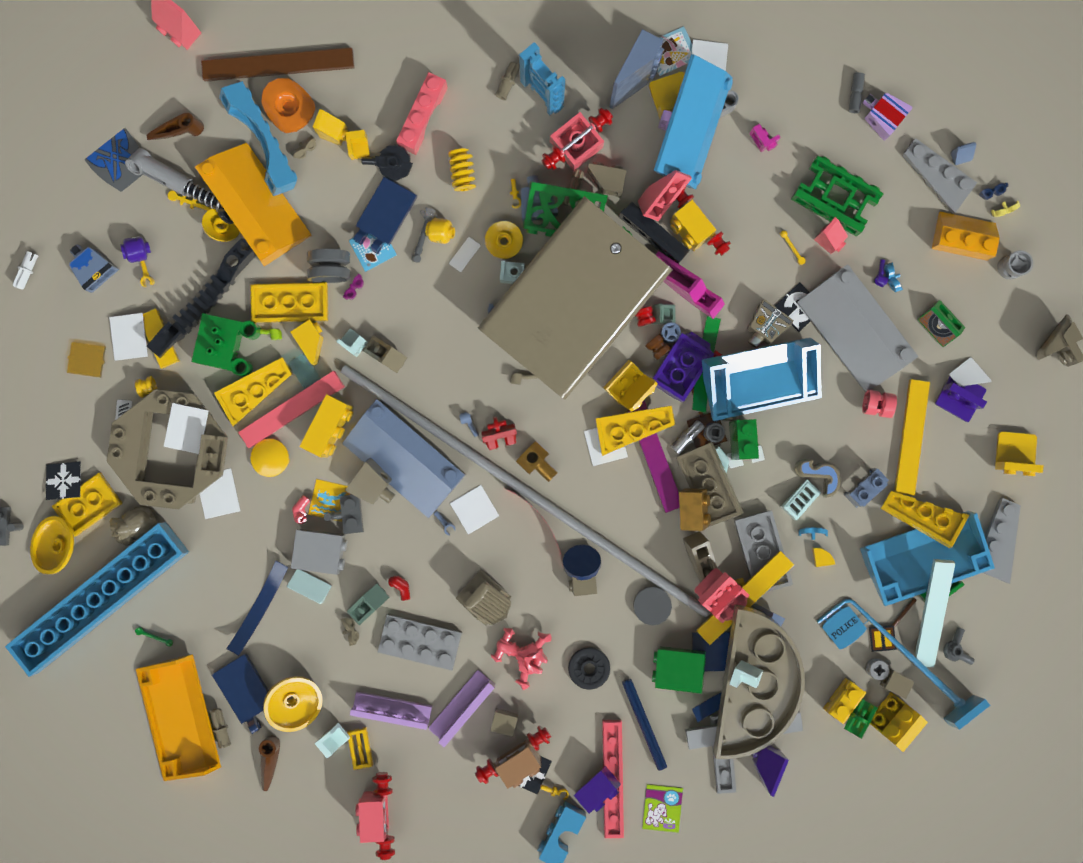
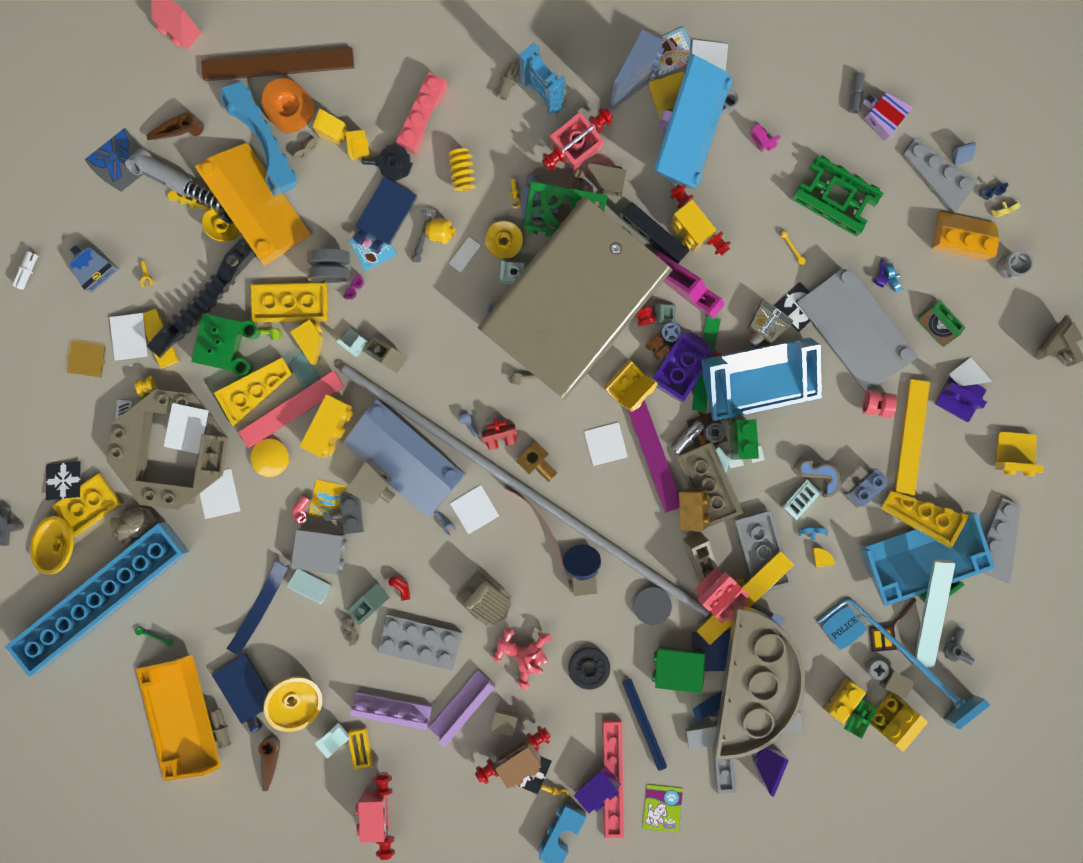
dark purple head [120,236,151,263] -> none
yellow wing [596,405,675,456] -> none
coral slope [638,170,692,221] -> none
light aqua panel [730,660,763,688] -> none
coral slope [814,217,848,254] -> none

